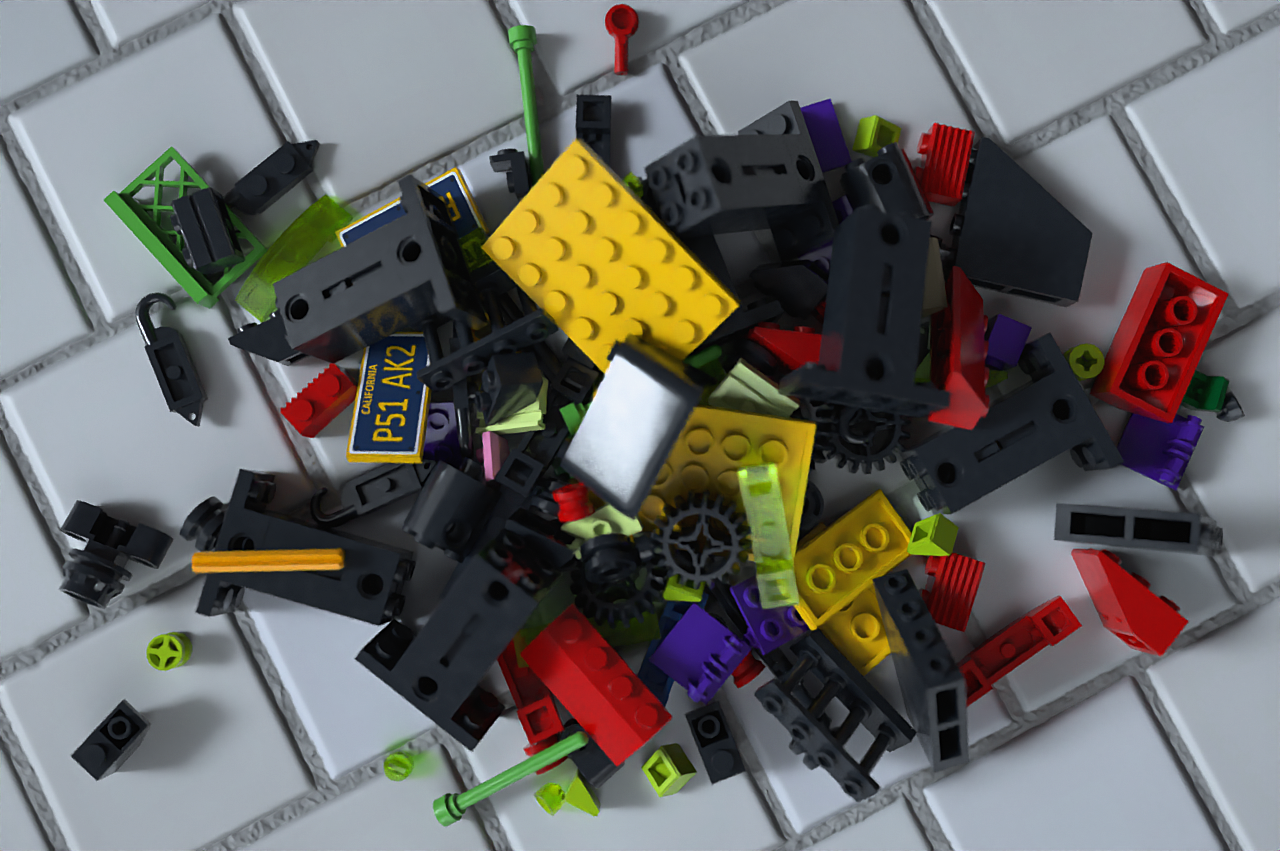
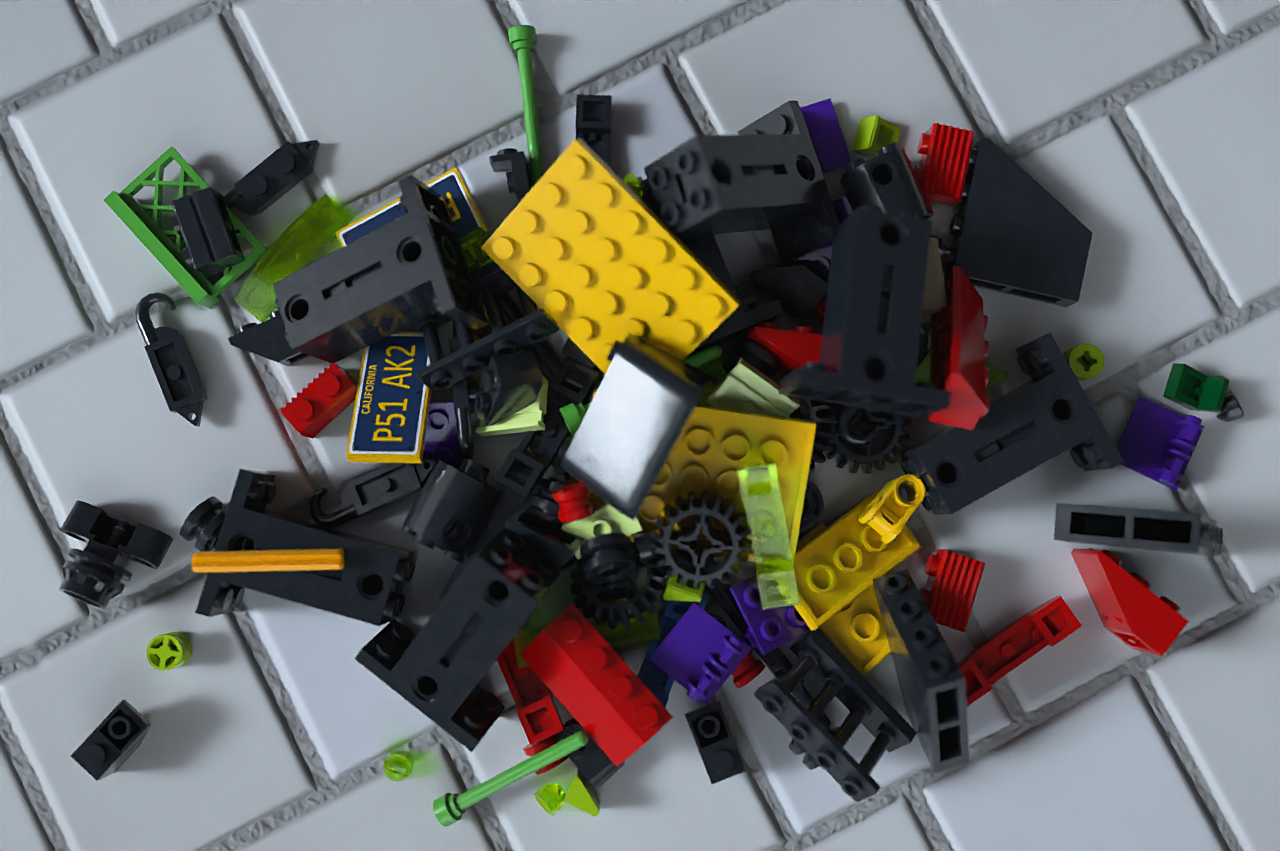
bright pink piece [476,431,510,481] -> none
red plate [605,4,639,75] -> none
lime slope [641,743,697,797] -> none
lime slope [907,513,959,556] -> none
dark purple brick [984,314,1032,373] -> none
red slope [1089,262,1229,423] -> none
none -> yellow piece [858,474,925,544]

